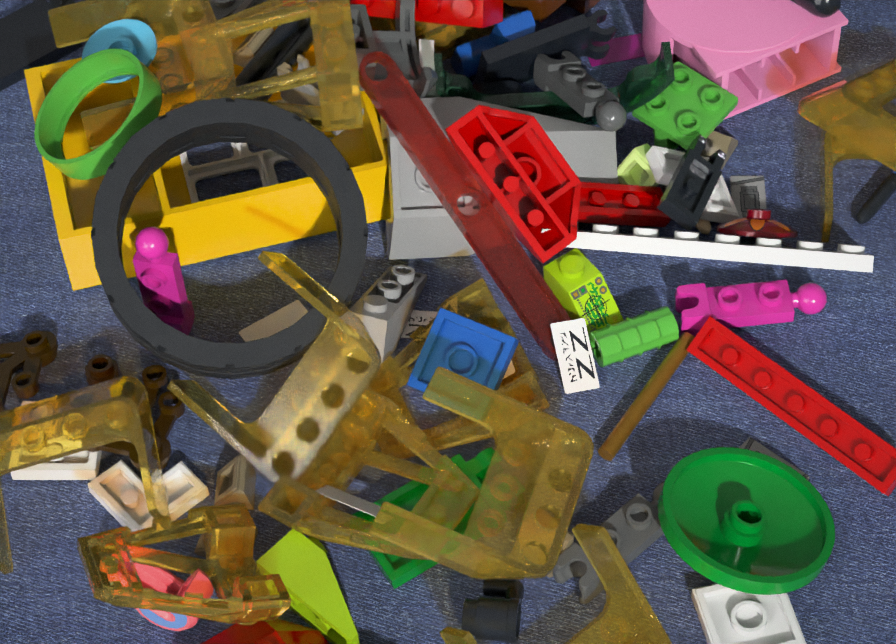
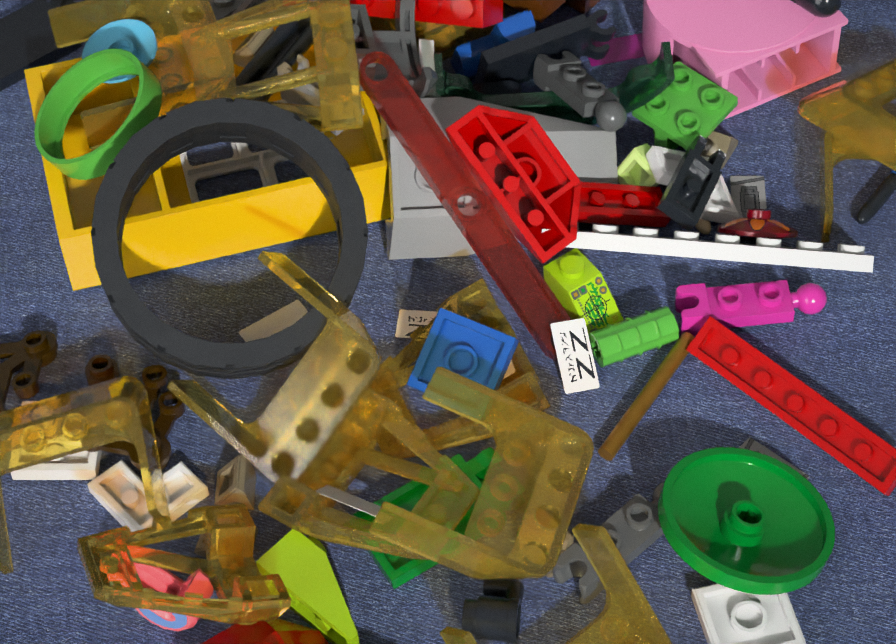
dark pink plate [133,226,195,335] -> none
light grey slope [344,265,428,365] -> none

